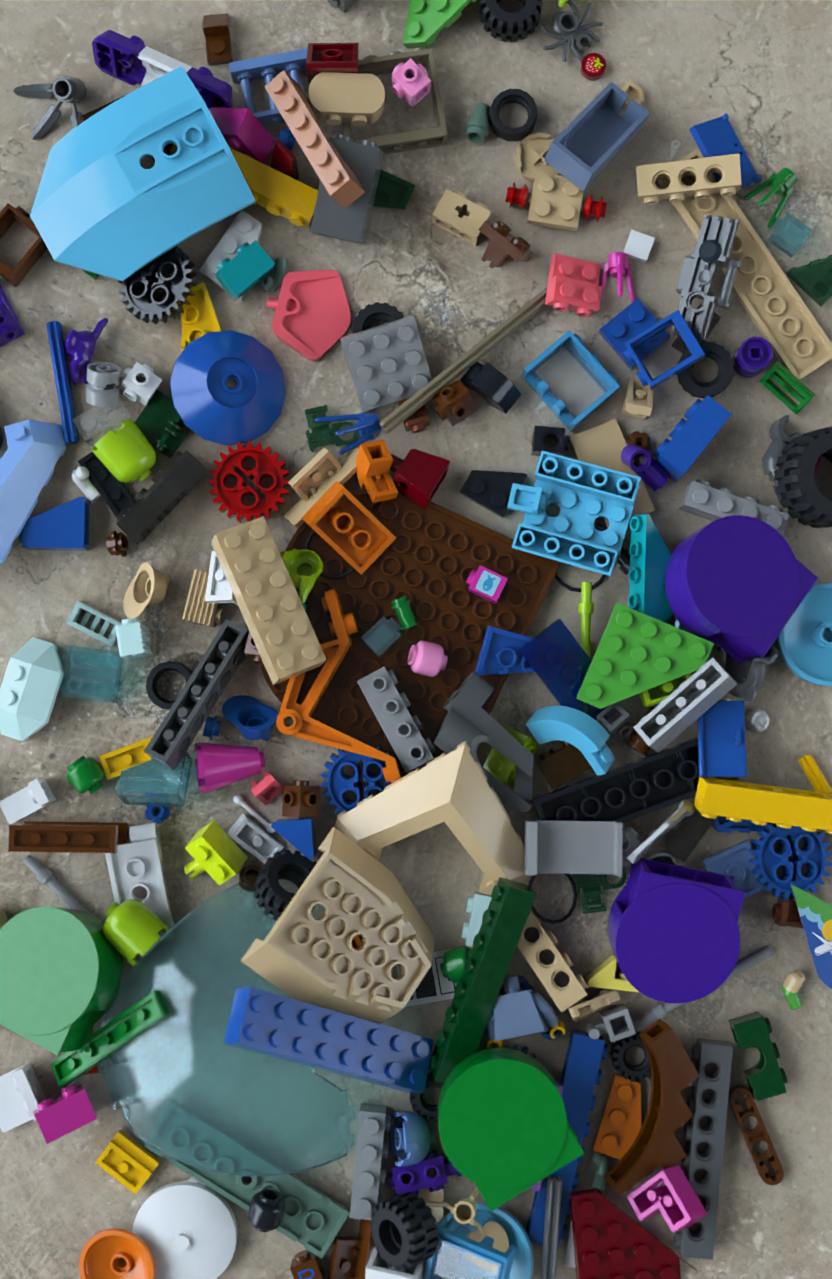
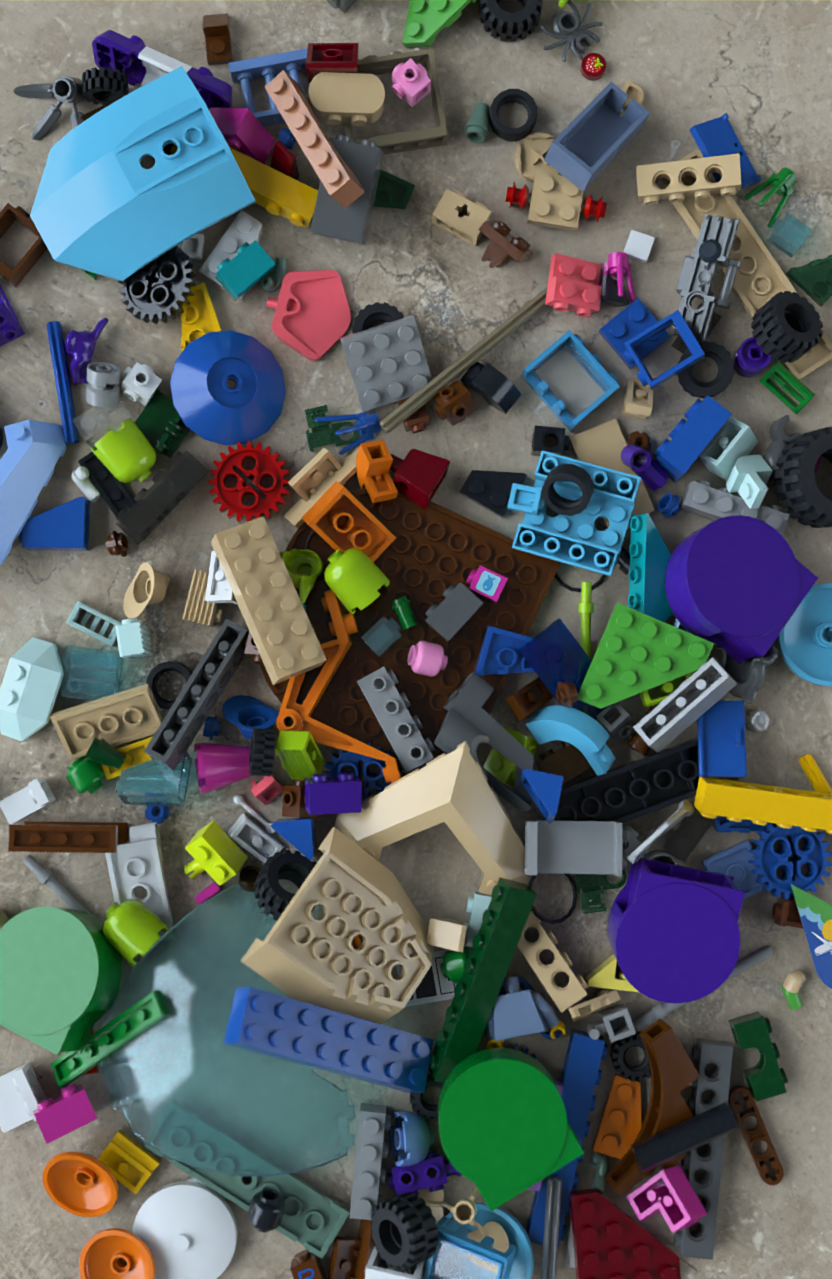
none -> orange dish [42,1152,119,1217]
none -> tan tile [50,683,164,760]
none -> black tyre [82,67,128,106]
none -> dark green cone [85,737,126,770]
none -> white tile [177,234,205,261]
none -> dark pink tile [194,882,223,905]
none -> black tyre [249,728,276,776]
none -> lime brick [275,730,324,780]
none -> dark purple brick [305,772,362,815]
none -> lime cylinder [324,548,390,614]
none -> dark grey brick [425,582,483,643]
none -> tan slope [427,916,467,952]
none -> reddish brown slope [506,677,553,721]
none -> blue slope [520,769,564,824]
none -> black tyre [542,464,594,516]
none -> reddish brown plate [556,681,578,708]
none -> black slope [601,275,629,307]
none -> black brick [630,1103,738,1173]
none -> blue plate [658,493,681,517]
none -> light aqua brick [699,416,758,481]
none -> light aqua brick [726,455,772,509]
none -> black tyre [751,291,823,363]

